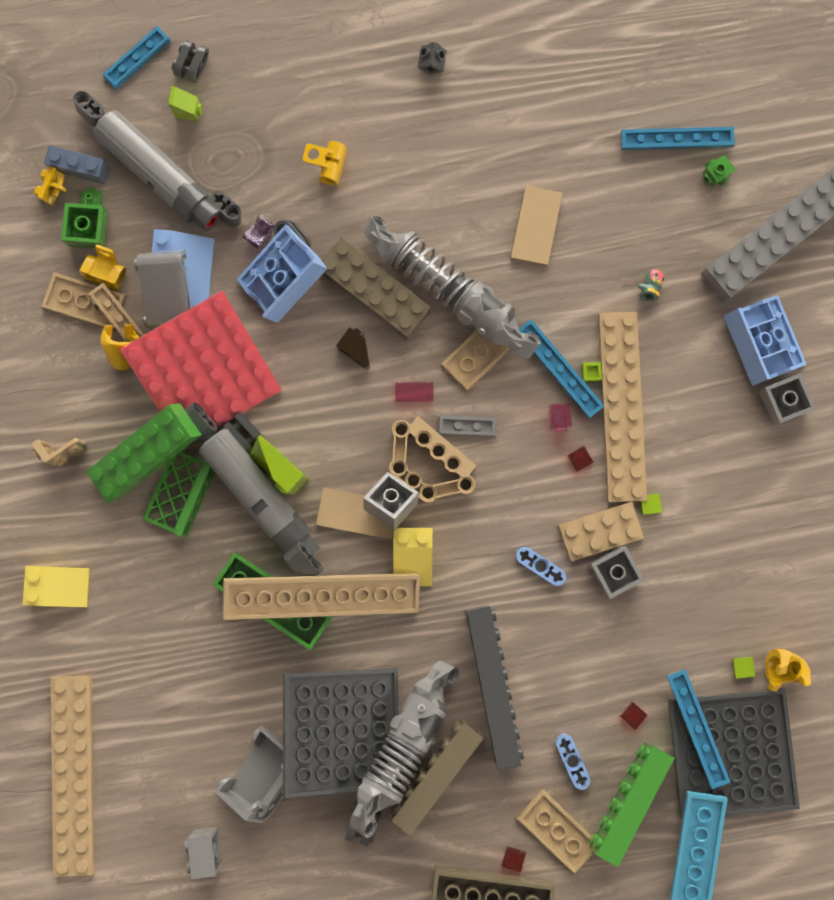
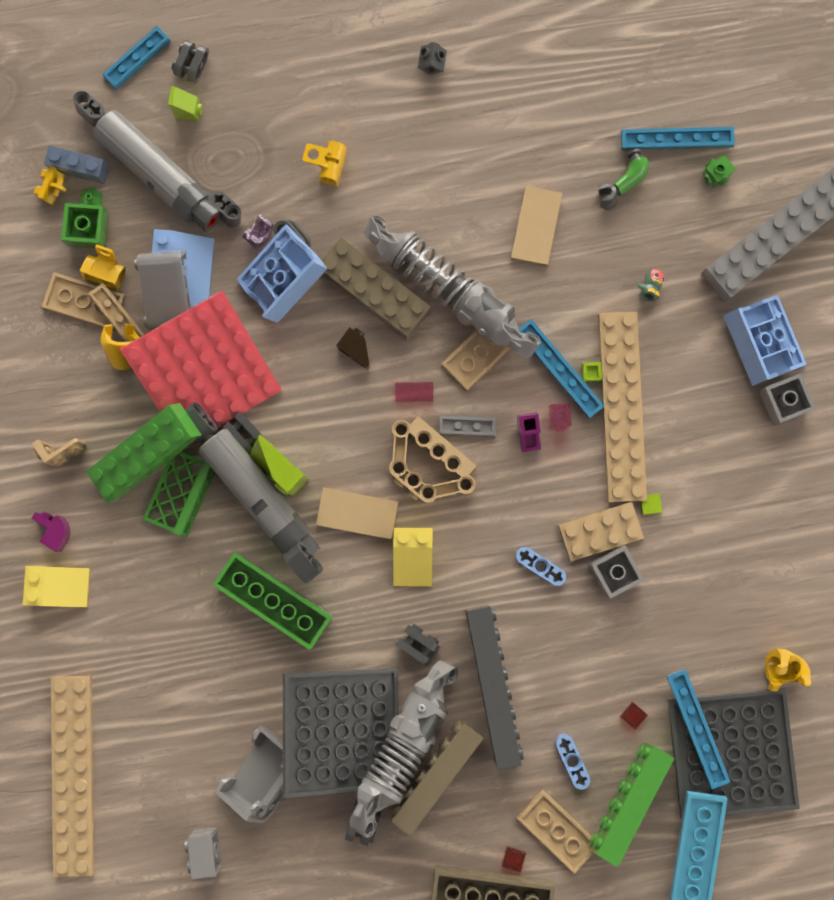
tan plate [222,573,420,620] -> none
light grey brick [363,472,419,530] -> none
clear red tile [567,446,594,472] -> none
lime tile [732,657,756,679] -> none
none -> magenta brick [31,511,71,552]
none -> dark grey brick [395,624,440,666]
none -> magenta brick [517,412,541,452]
none -> piece [598,149,649,210]

